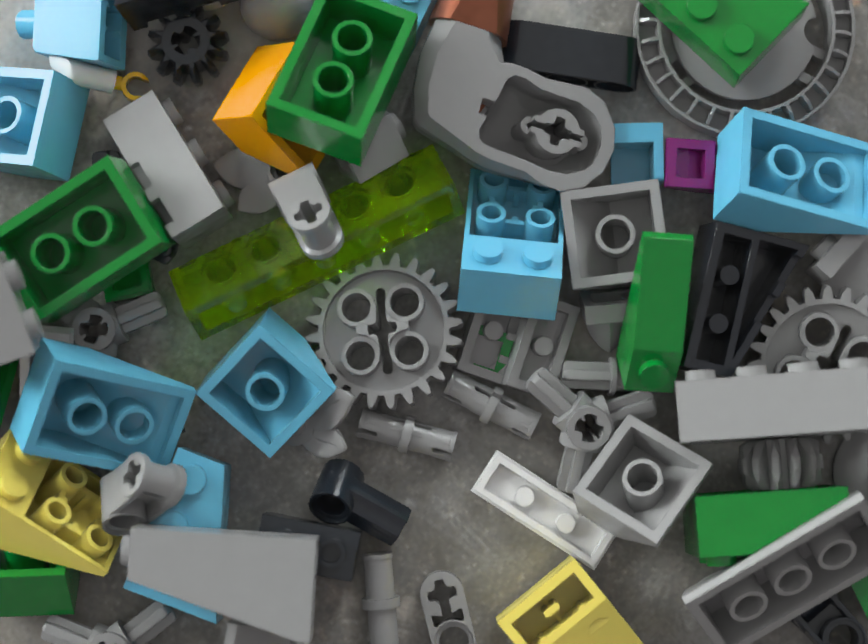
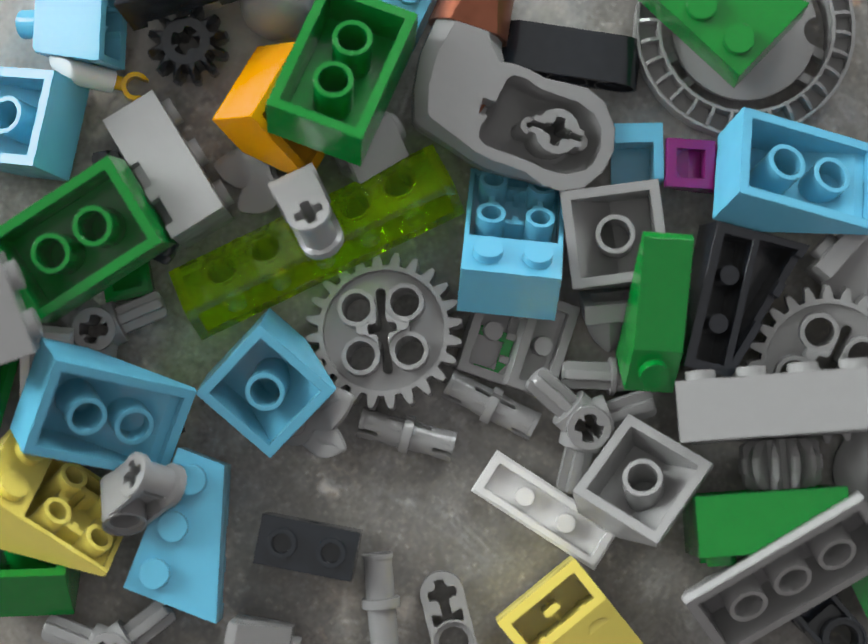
light grey slope [120,523,320,644] -> none
black piece [308,459,411,546] -> none

